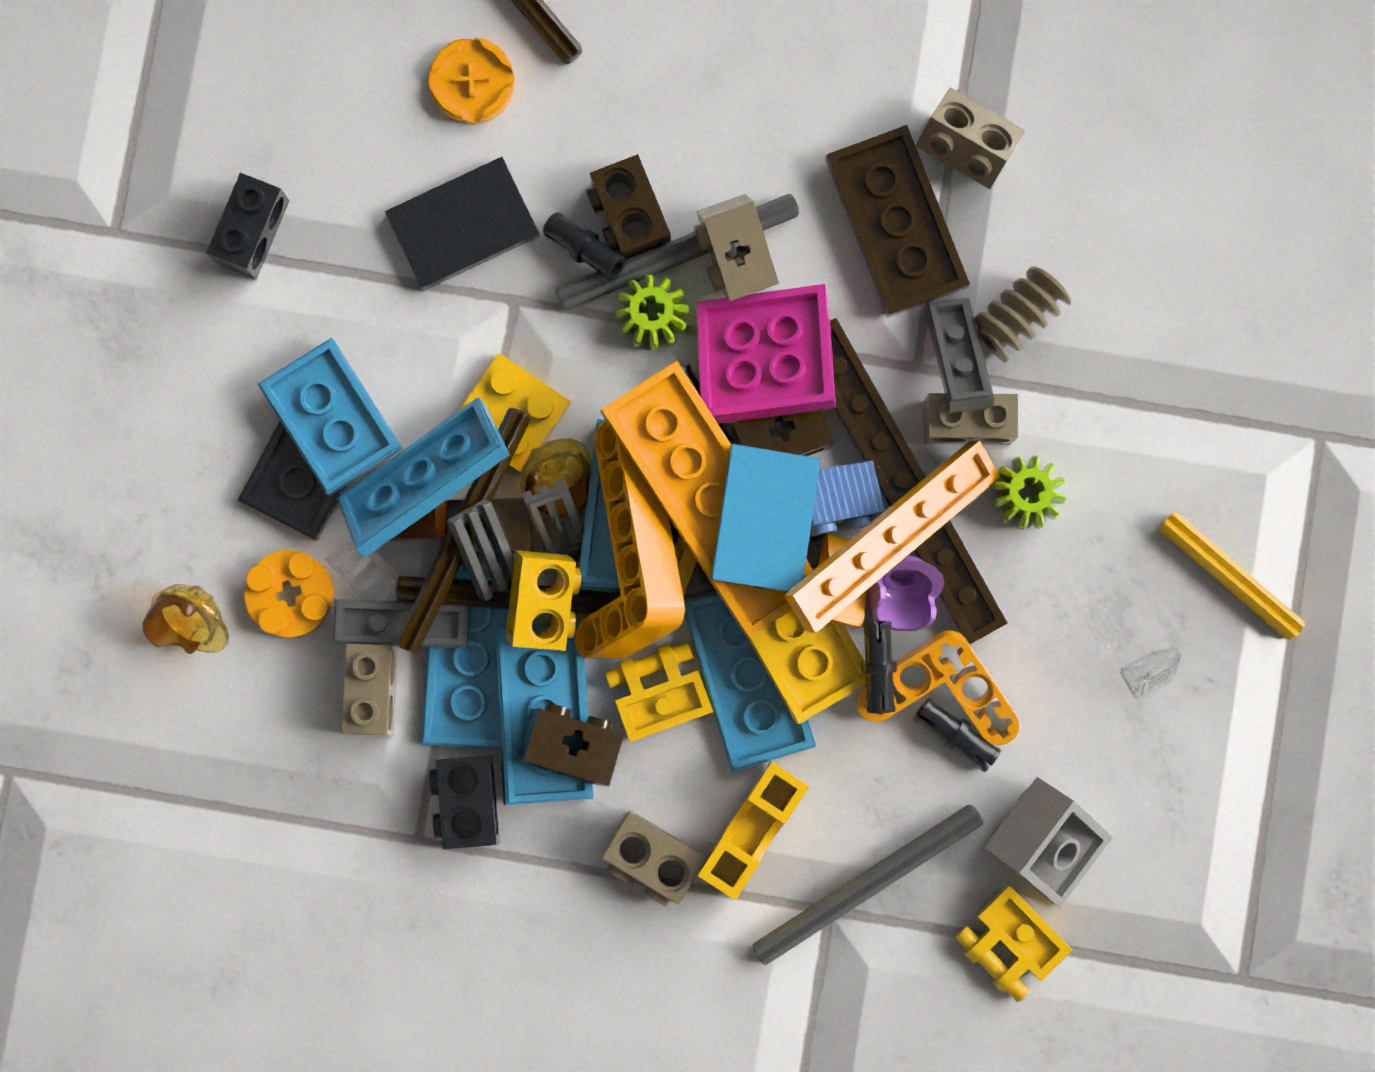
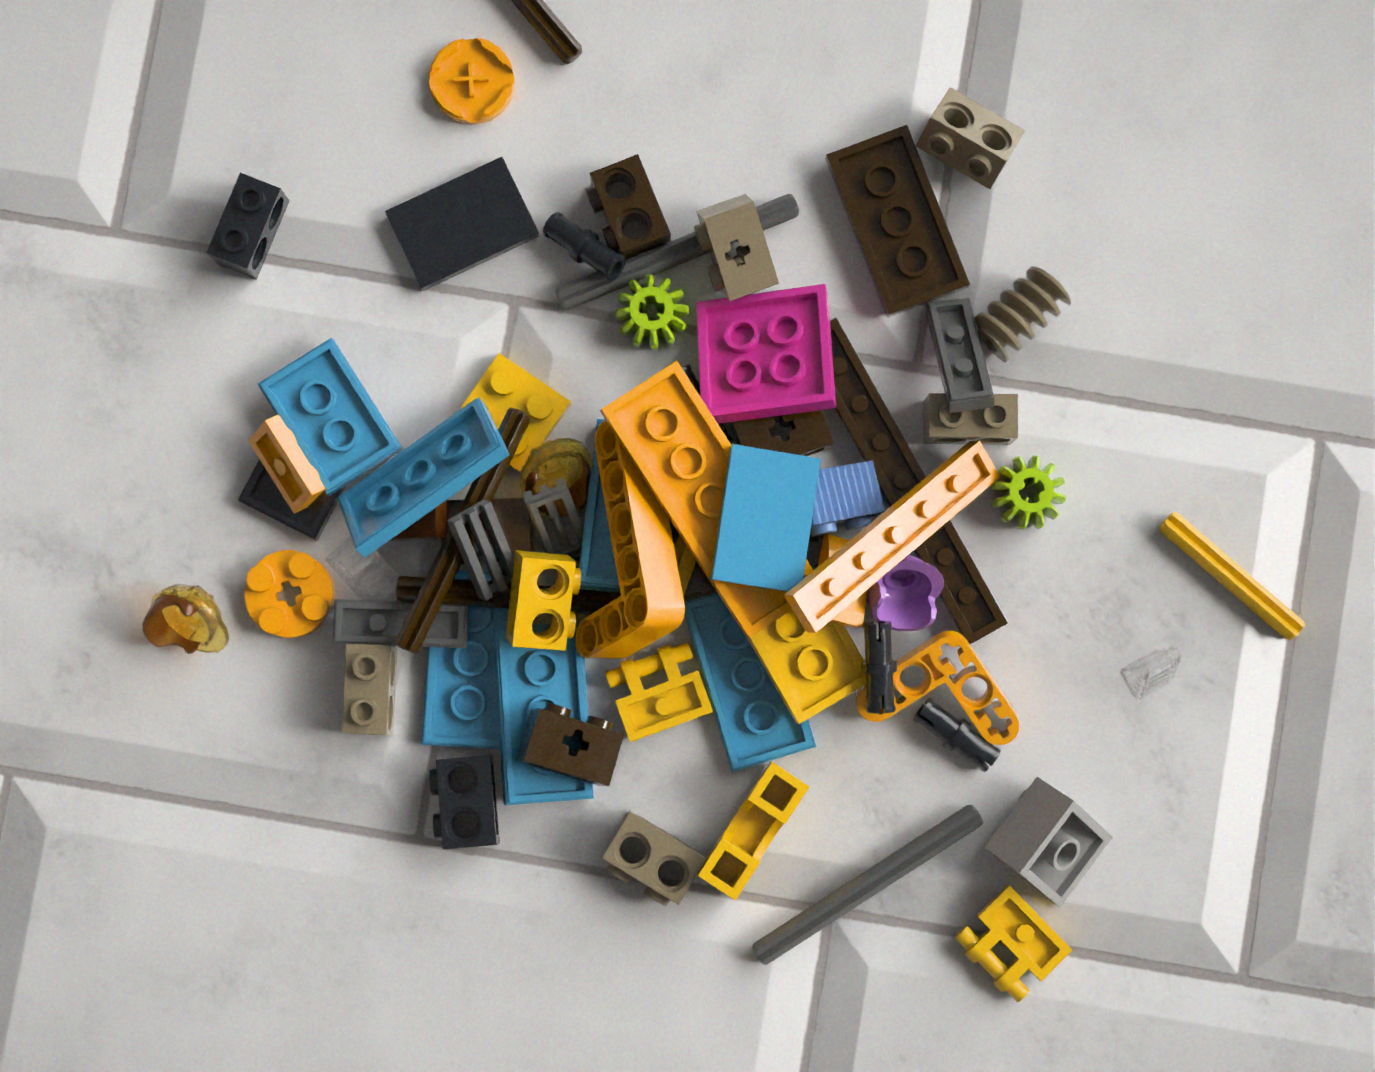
none -> light orange plate [248,415,325,514]

